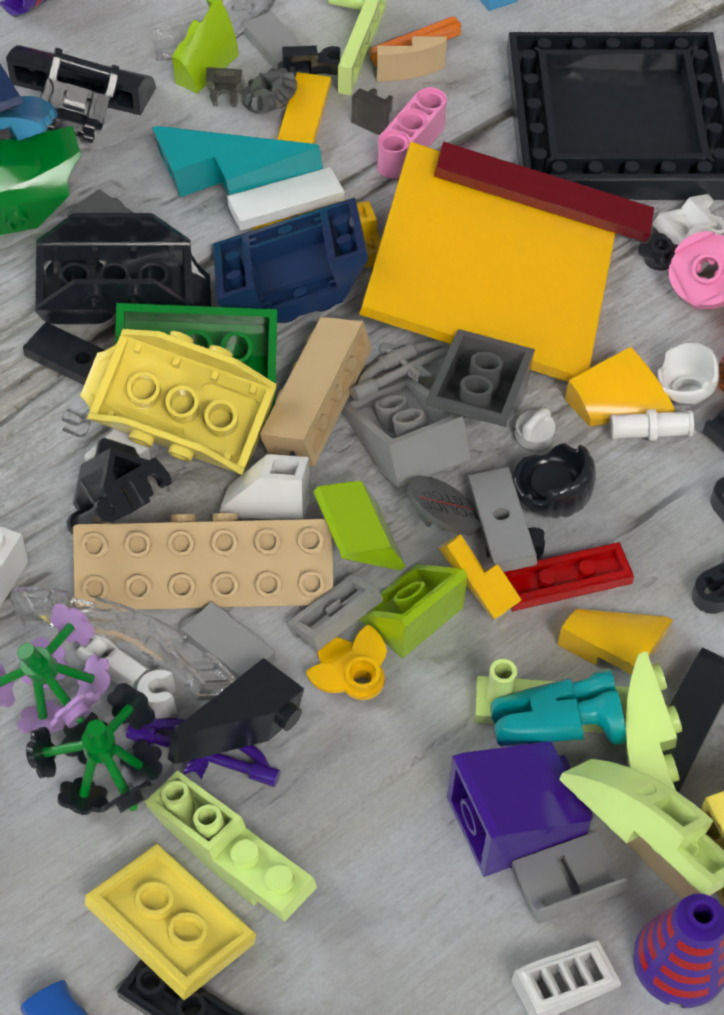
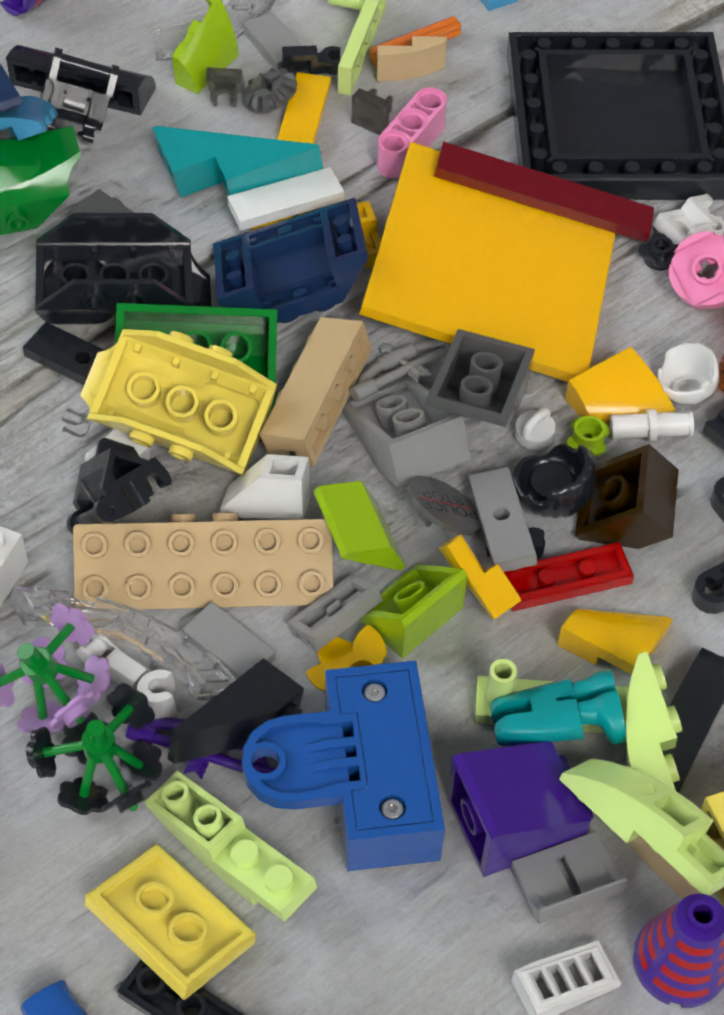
none -> blue brick [242,661,445,872]
none -> lime plate [566,416,610,456]
none -> dark brown slope [575,444,679,549]

